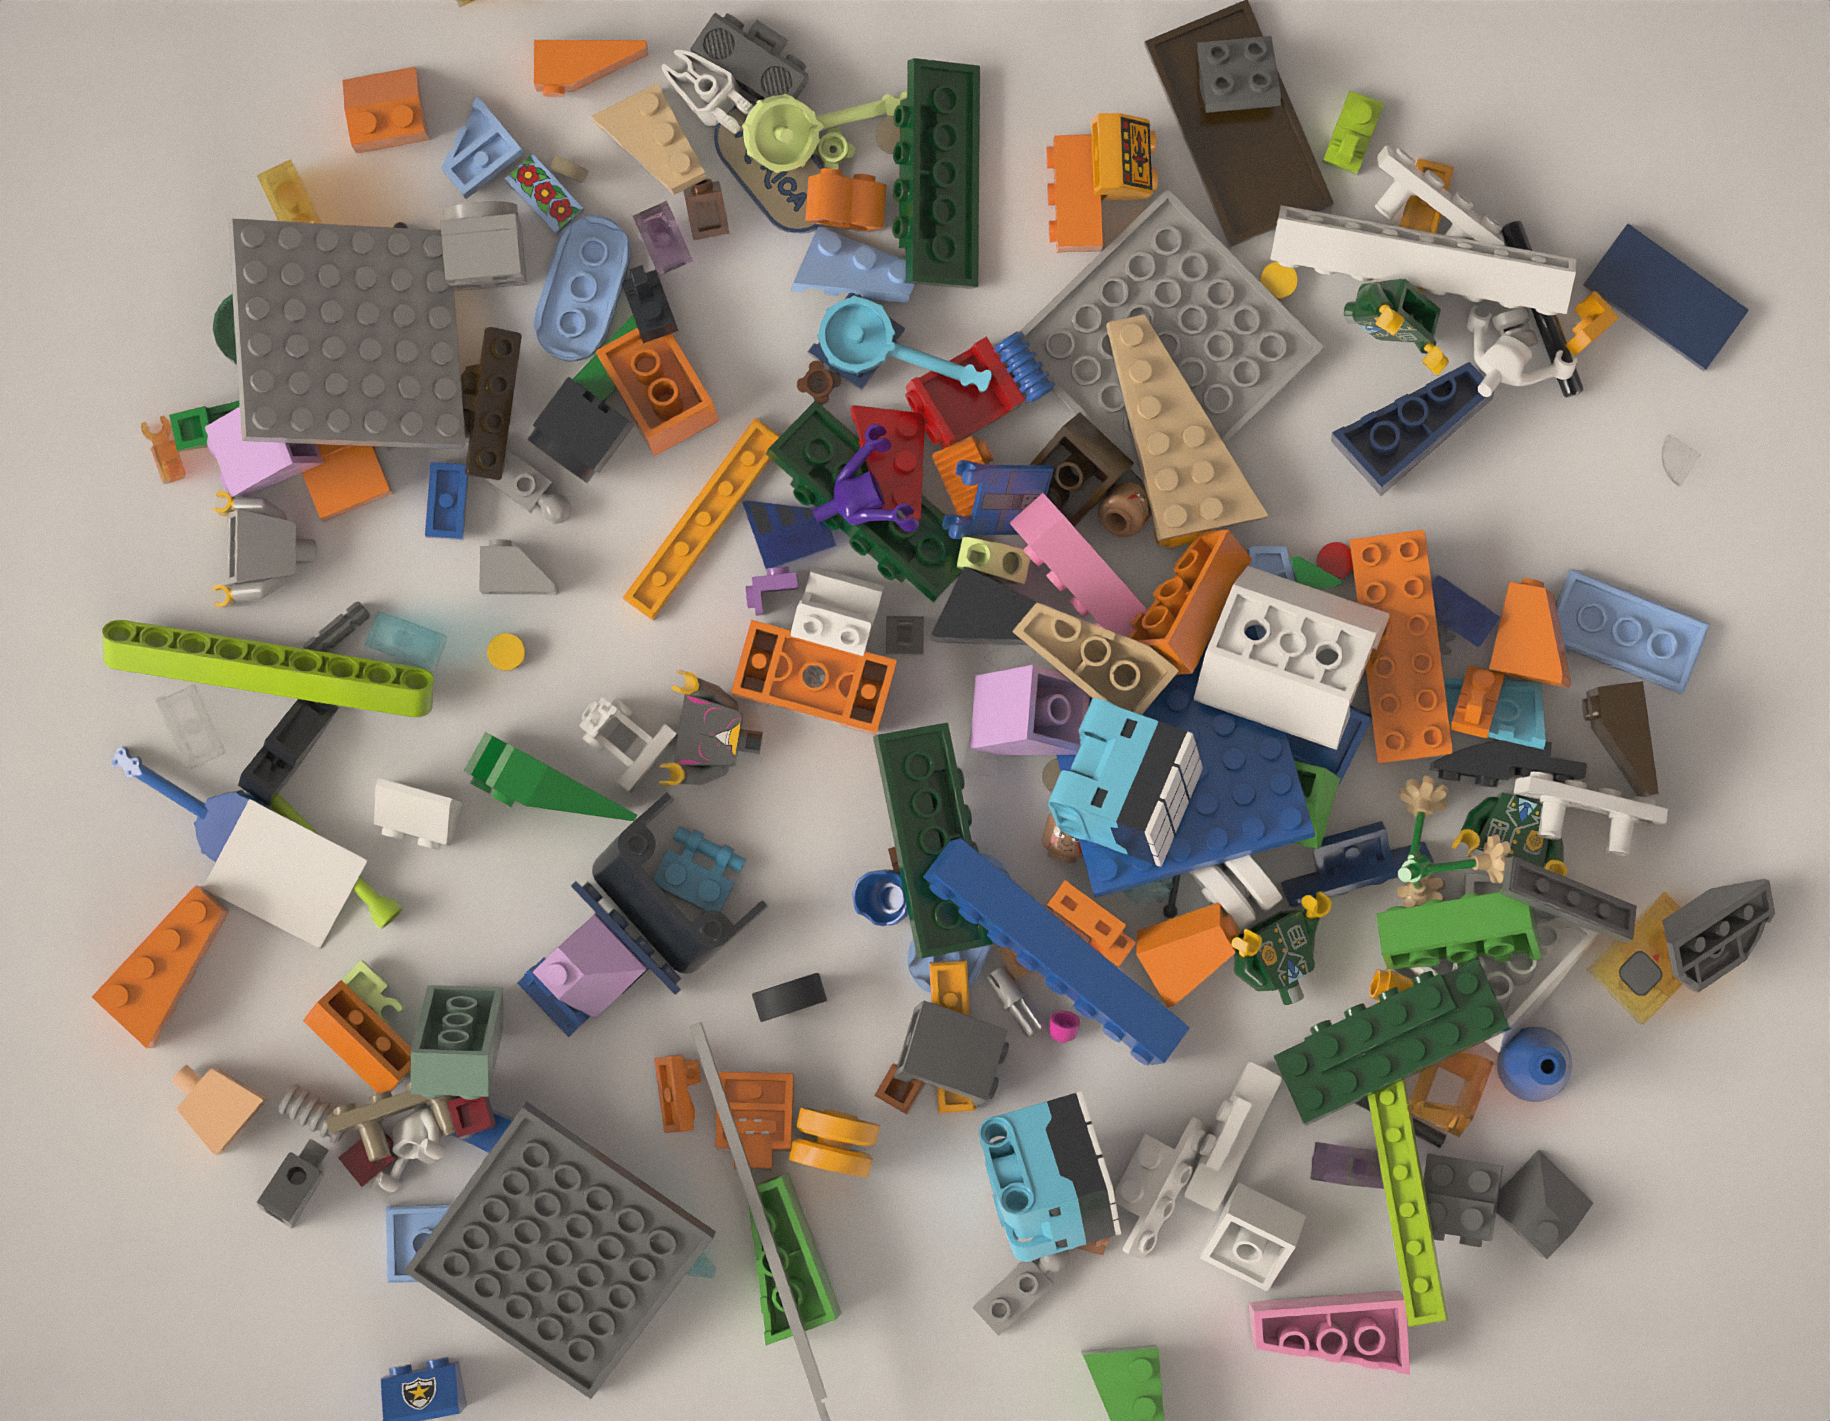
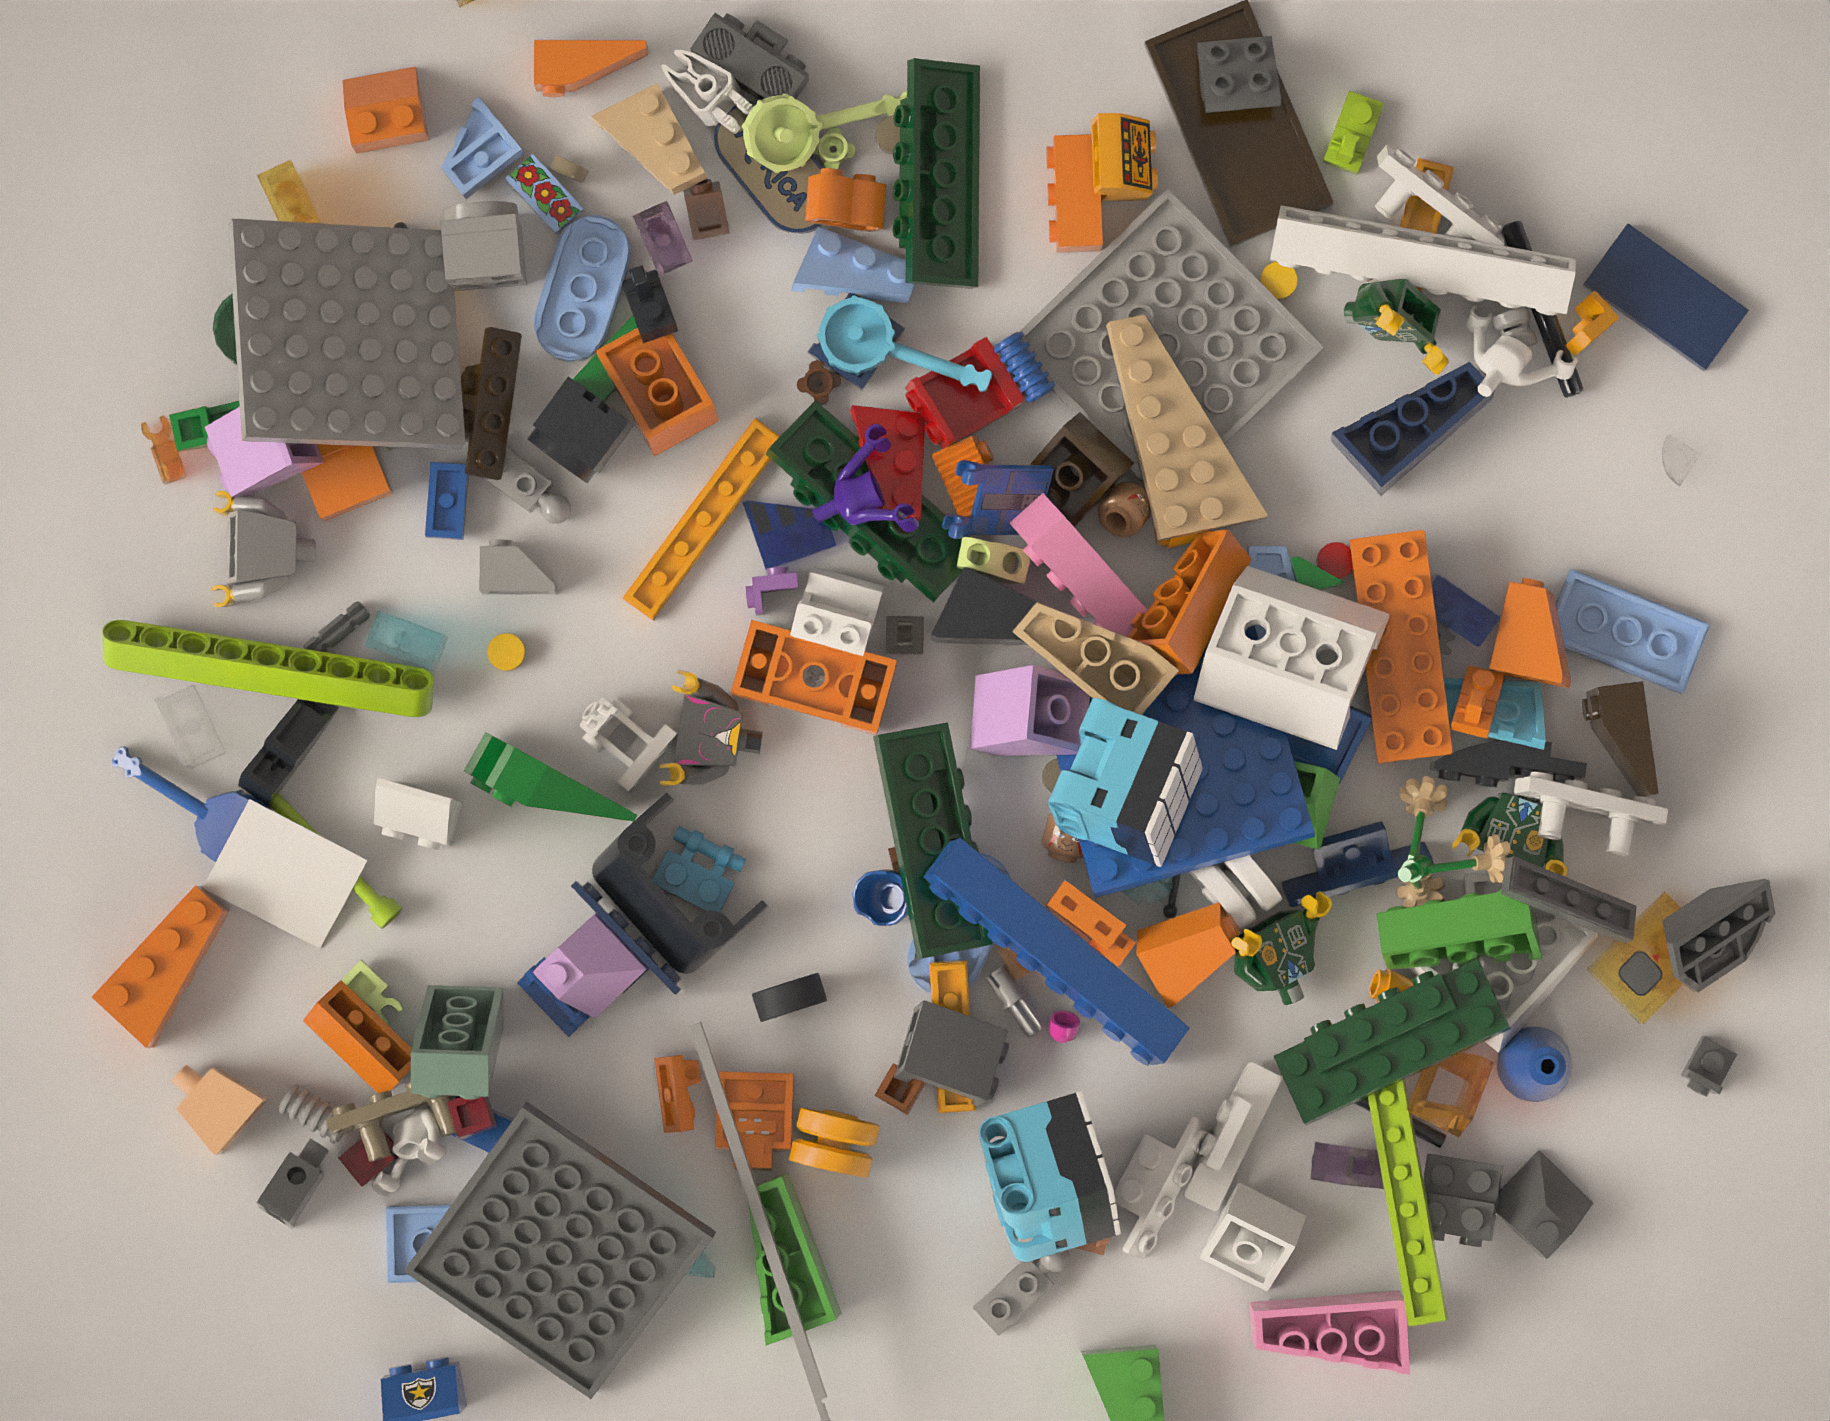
none -> dark grey bracket [1681,1036,1738,1097]

